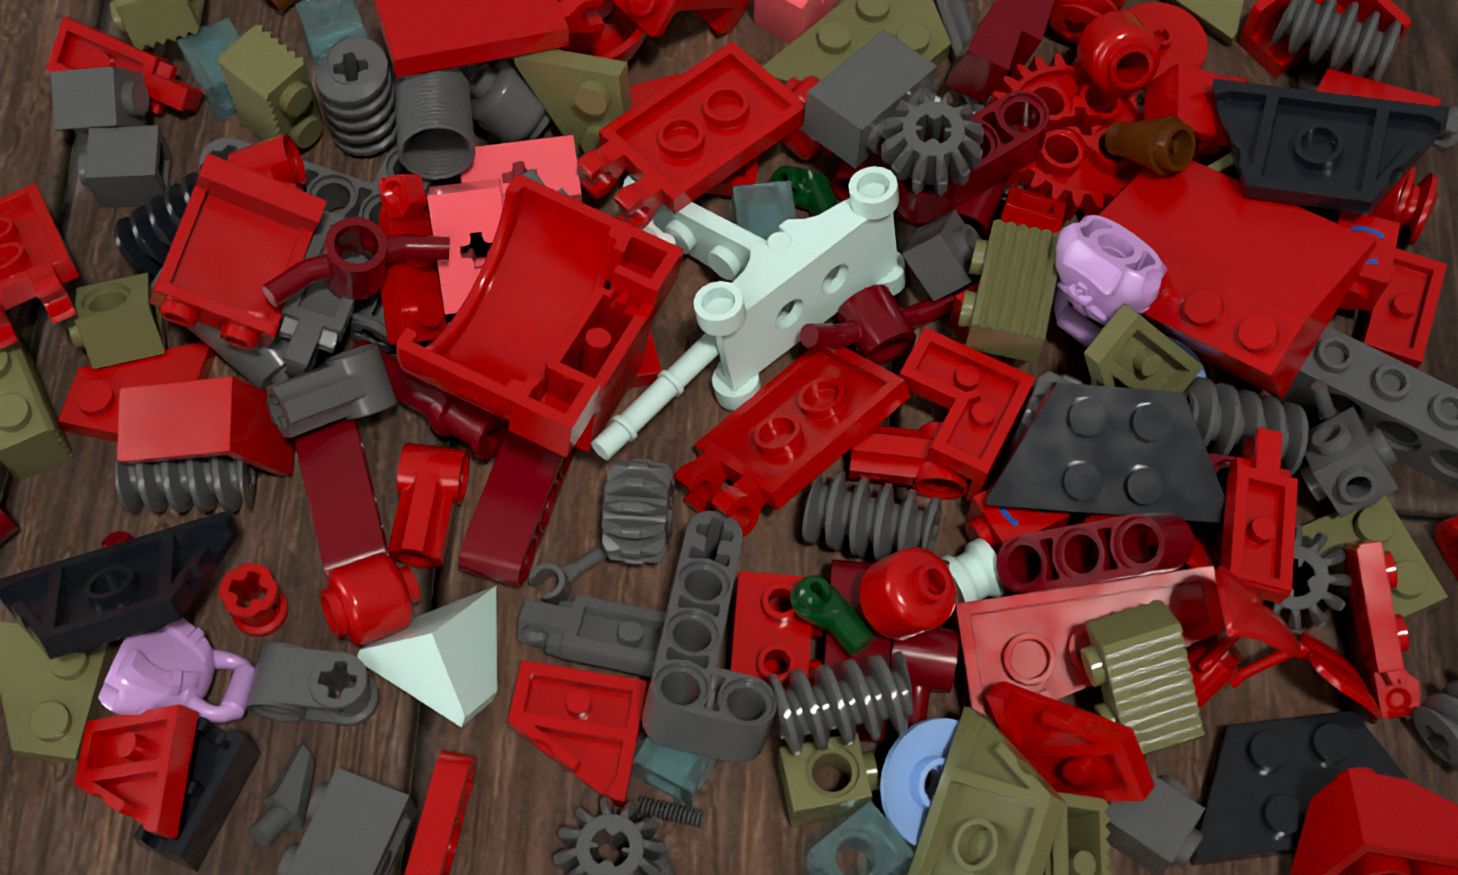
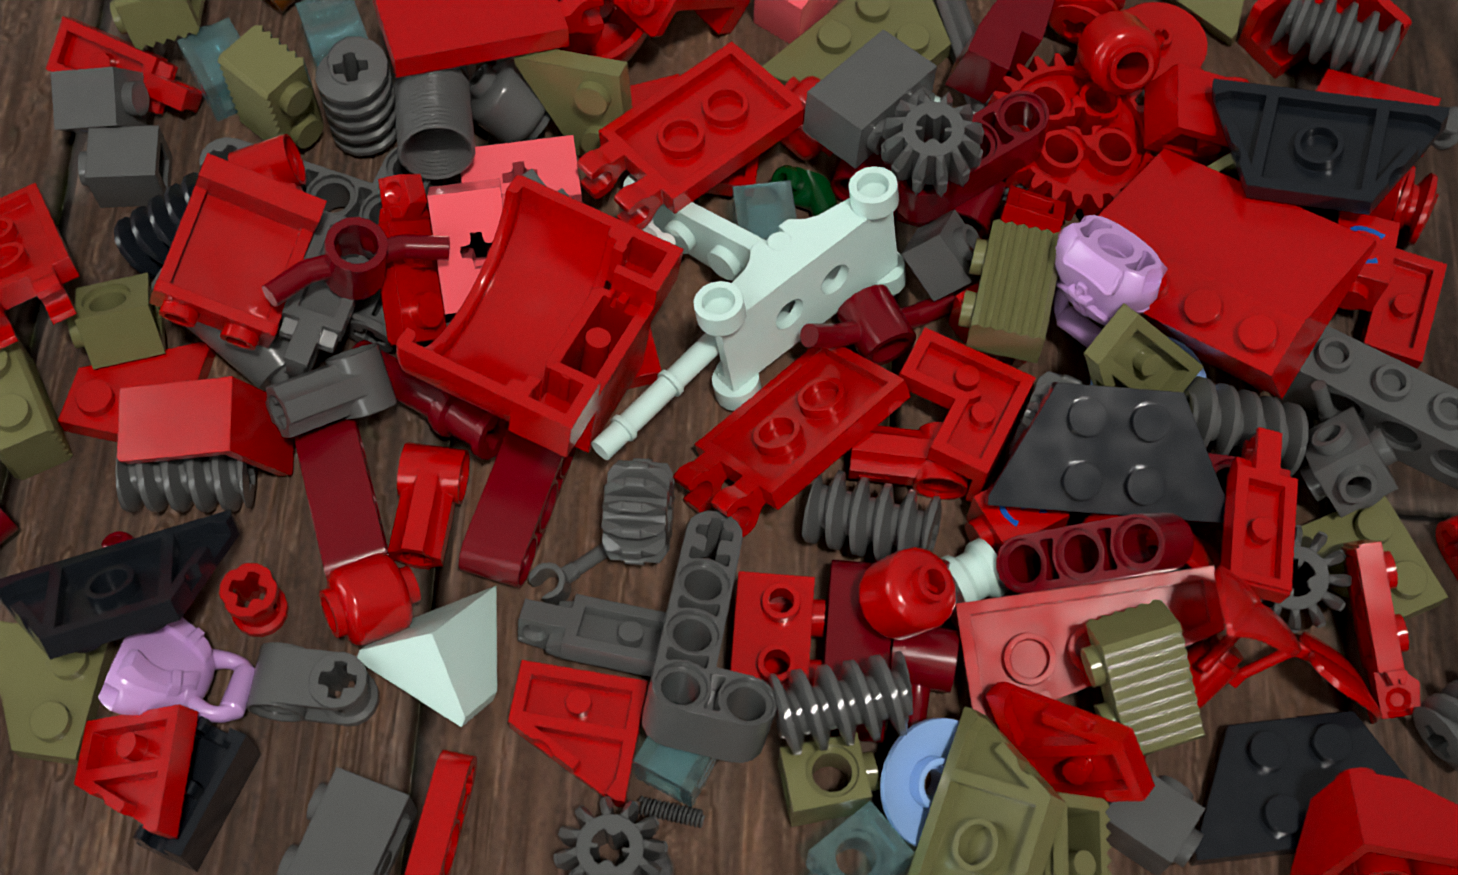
dark grey bar [249,743,315,847] -> none
dark green arm [790,575,876,657] -> none
reddish brown cone [1105,116,1196,176] -> none

